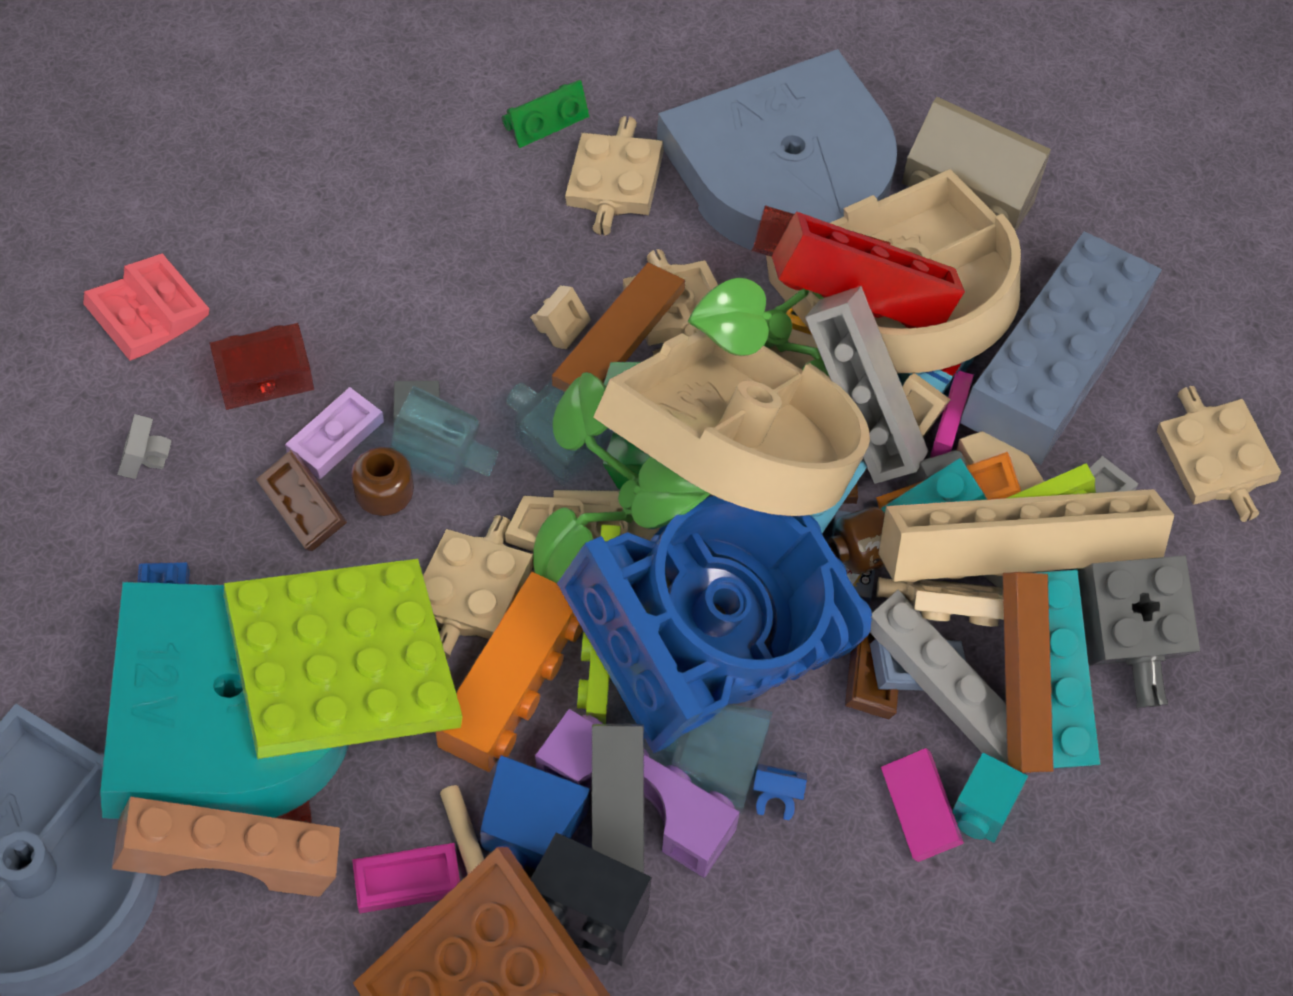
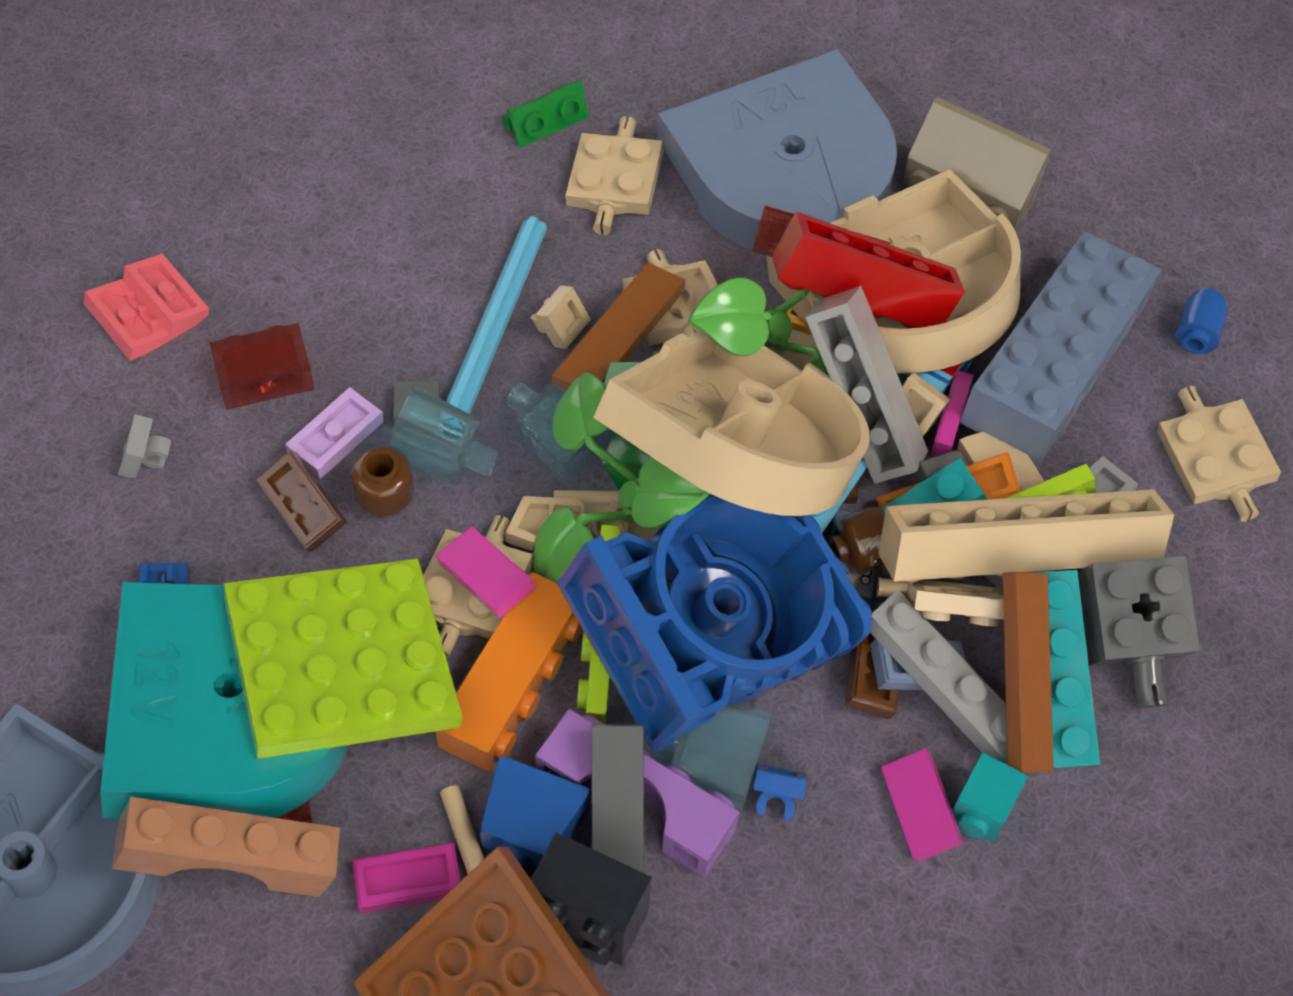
none -> dark pink tile [436,526,536,619]
none -> medium azure axle [440,216,547,430]
none -> blue brick [1175,289,1228,354]

